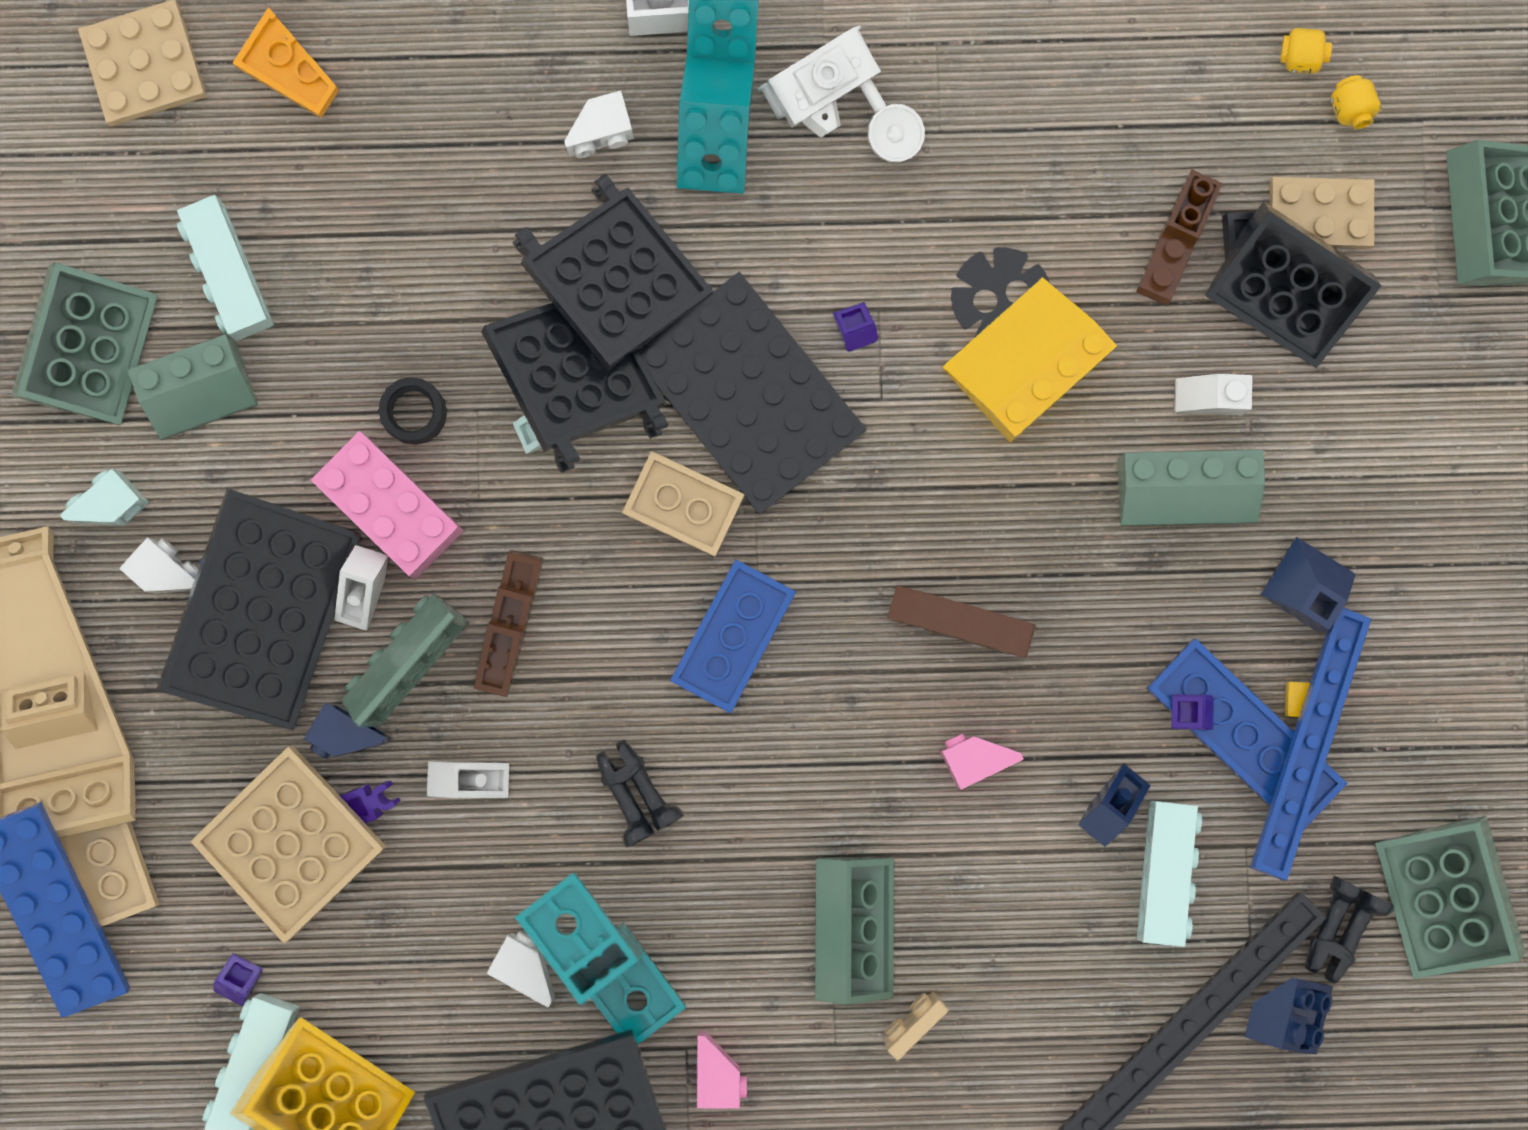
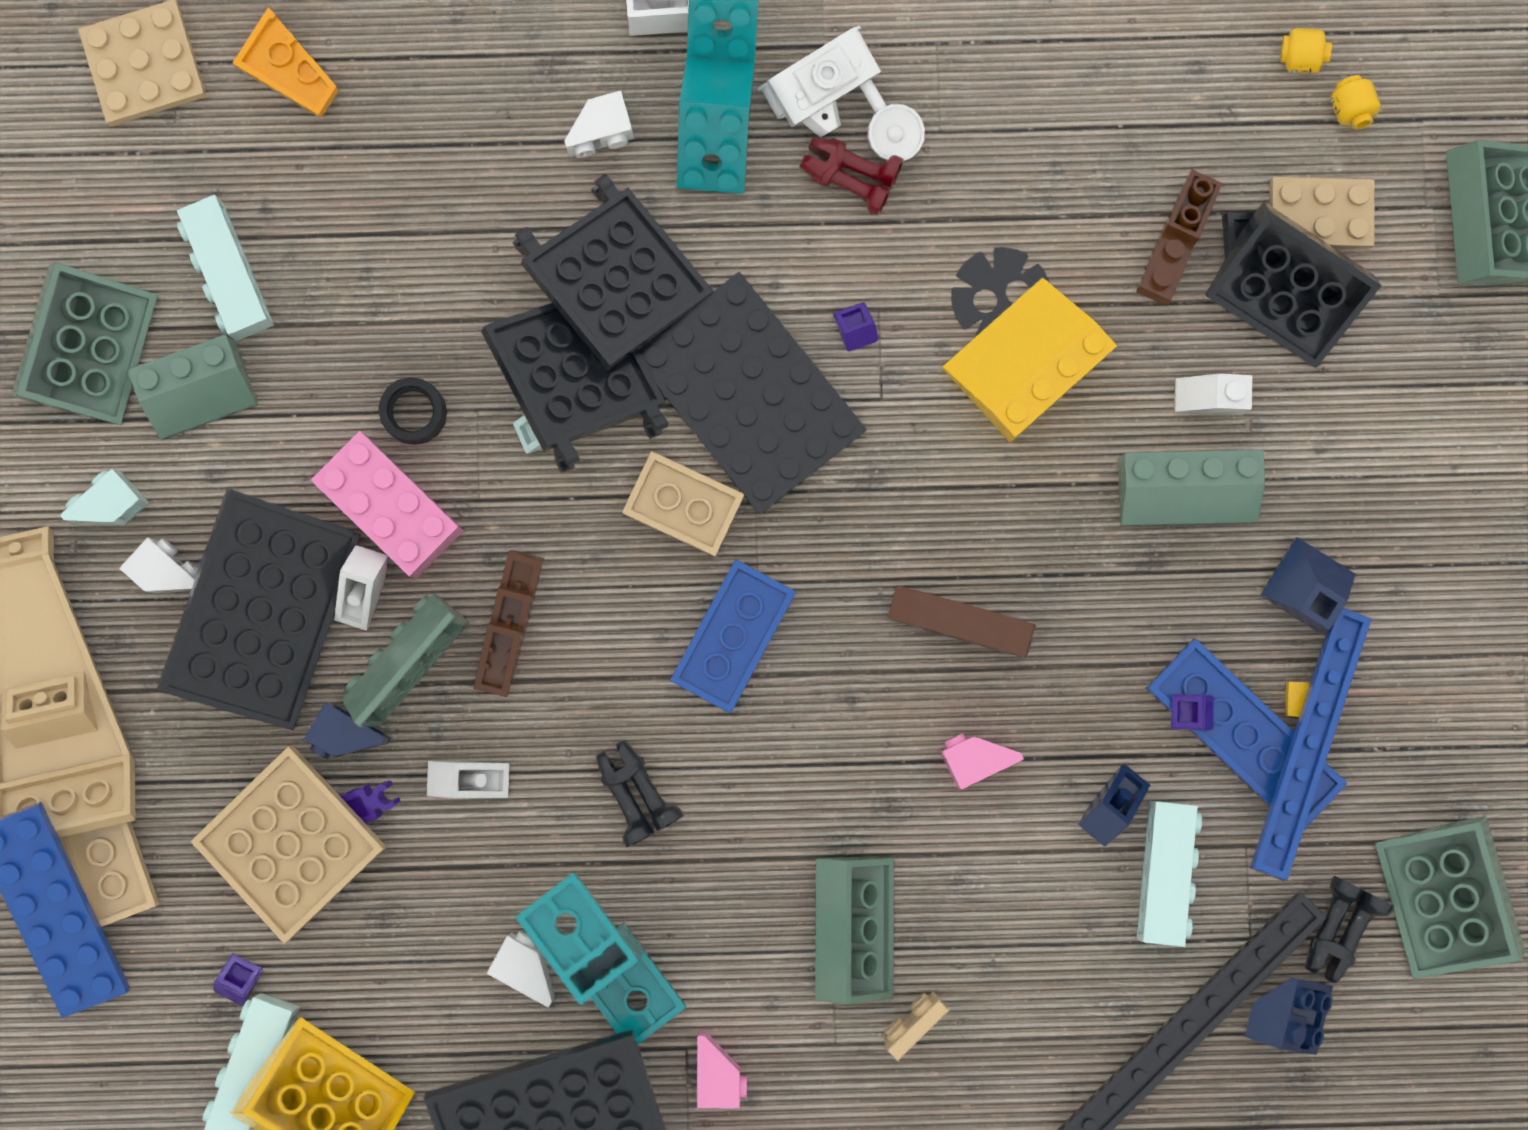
none -> dark red piece [799,137,904,216]

